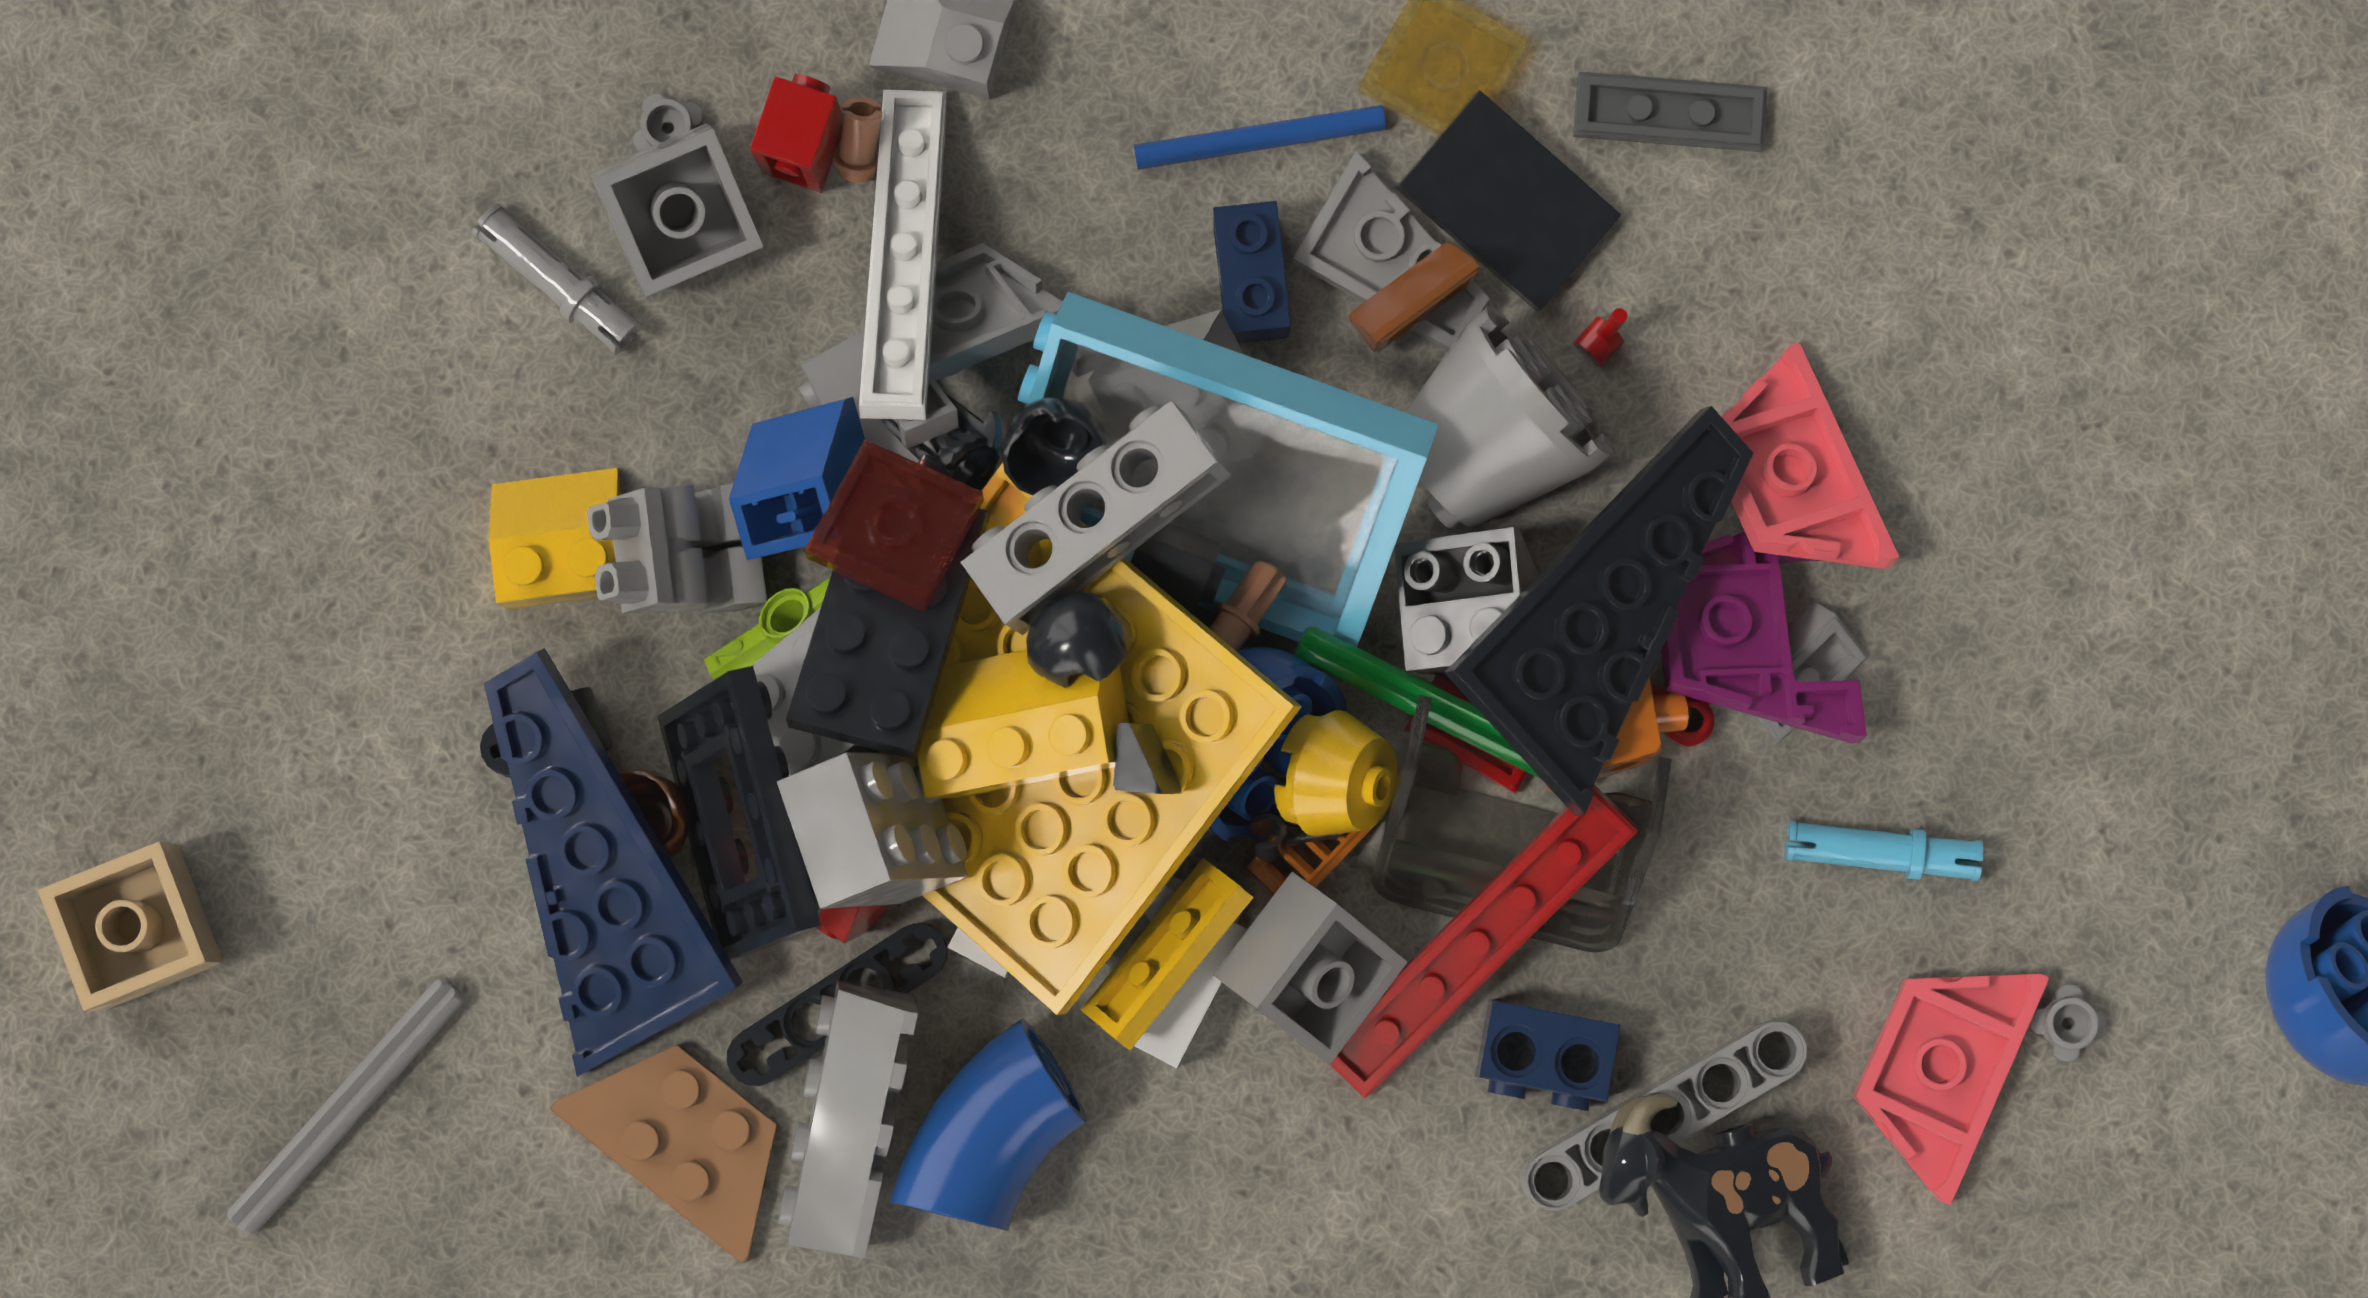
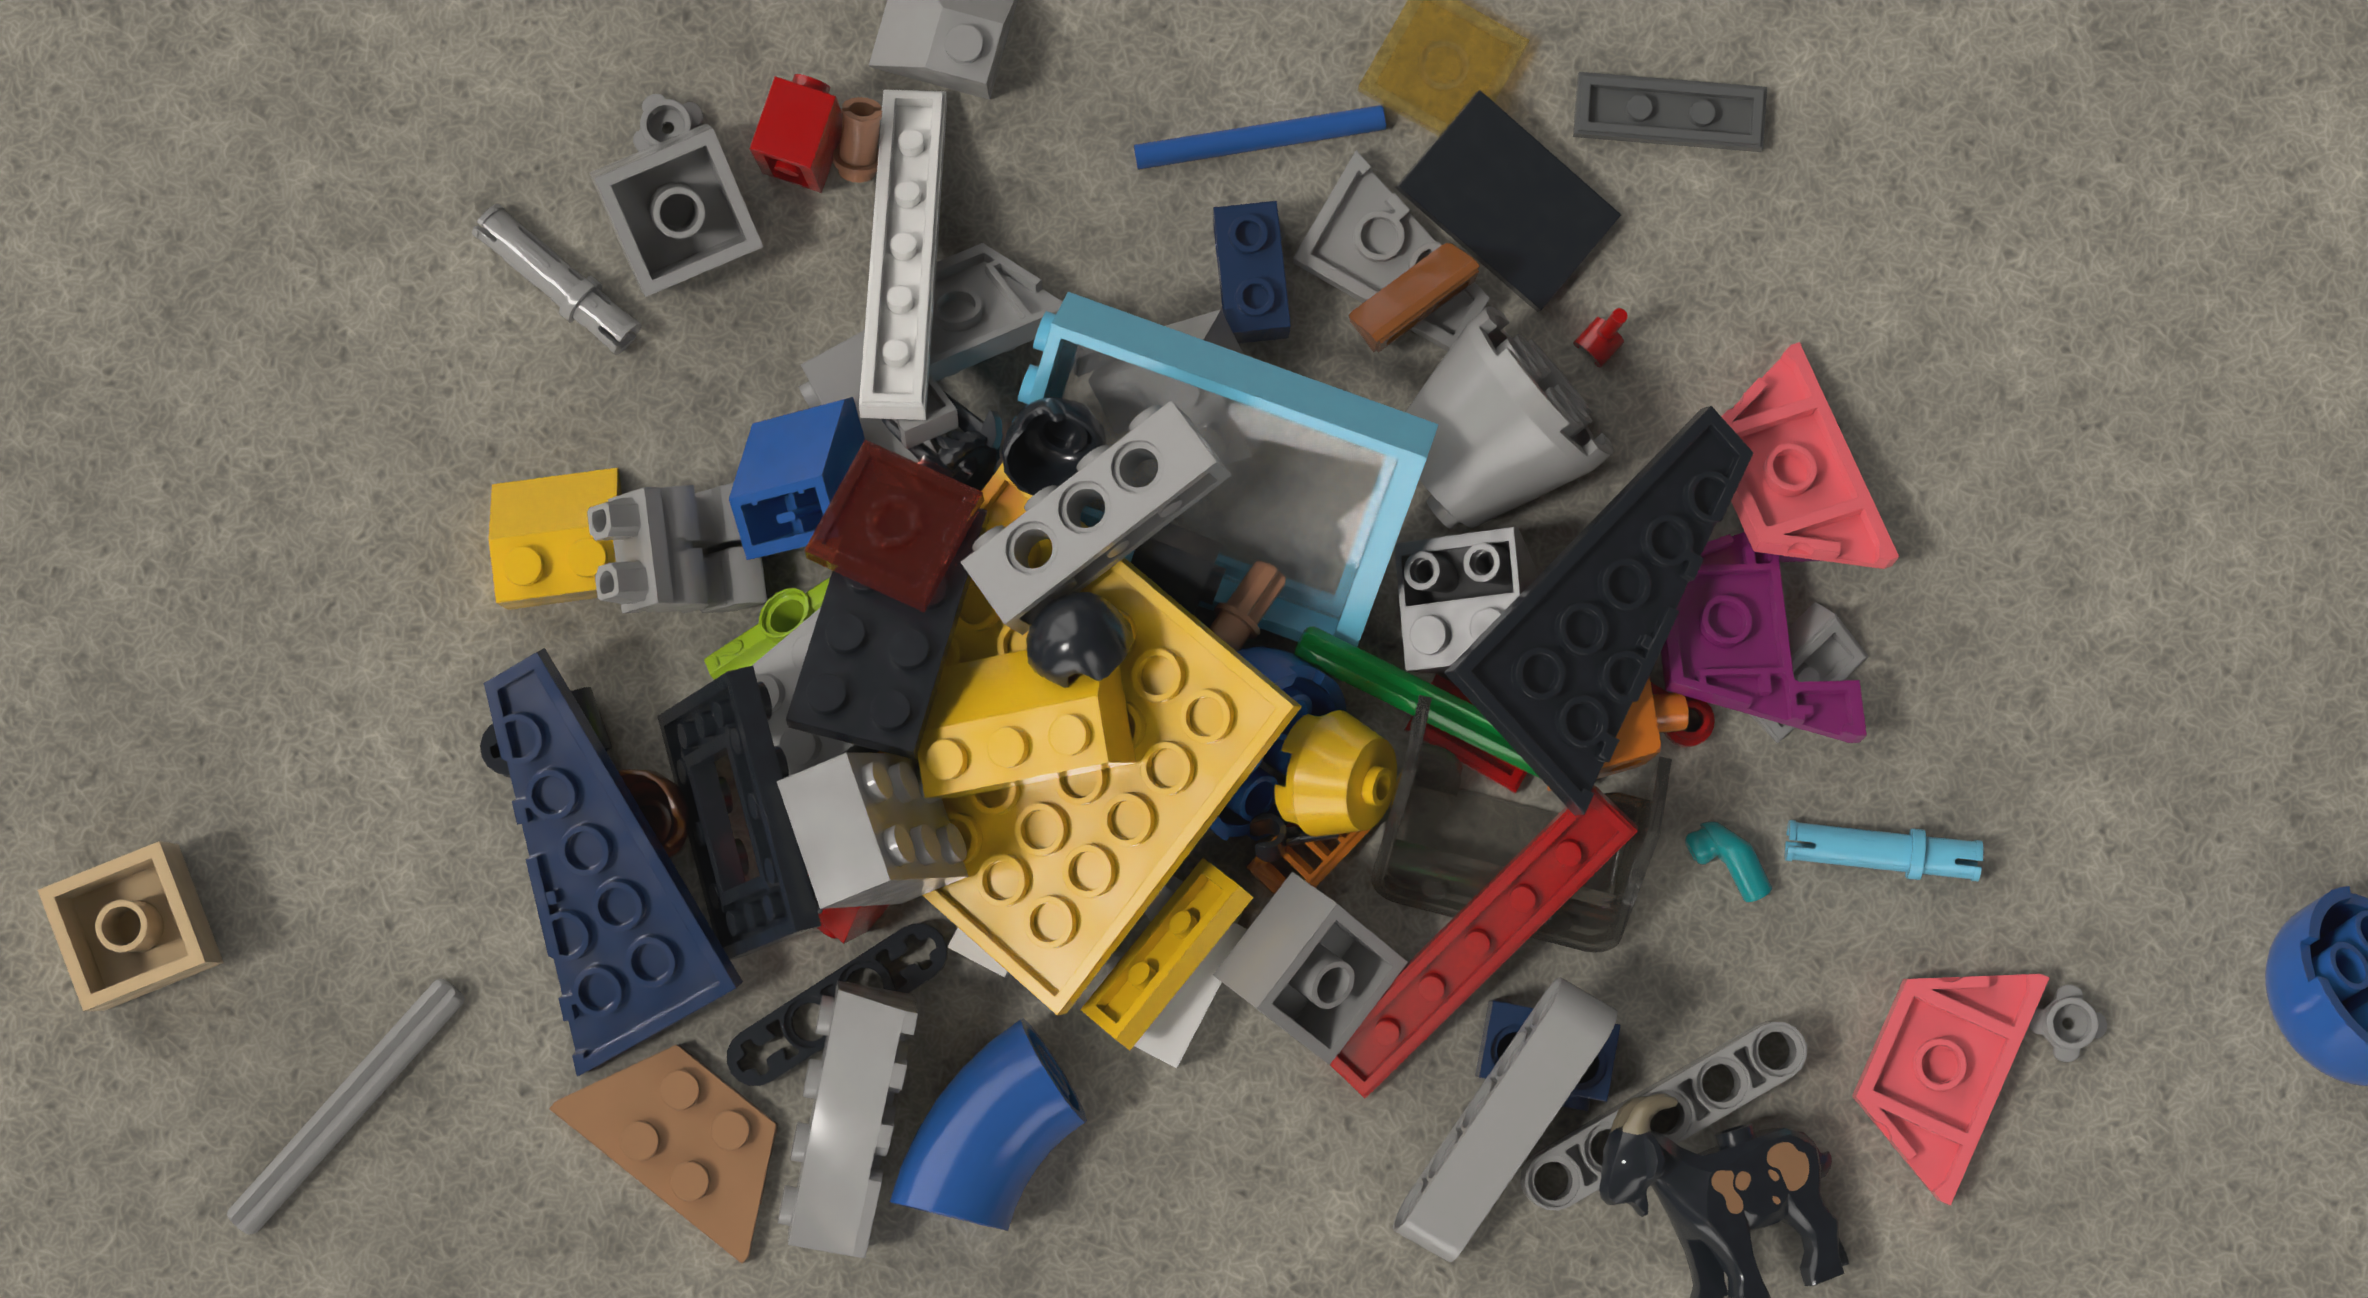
slope [1113,723,1182,794] -> none
none -> light grey beam [1393,977,1618,1262]
none -> teal arm [1685,822,1772,902]

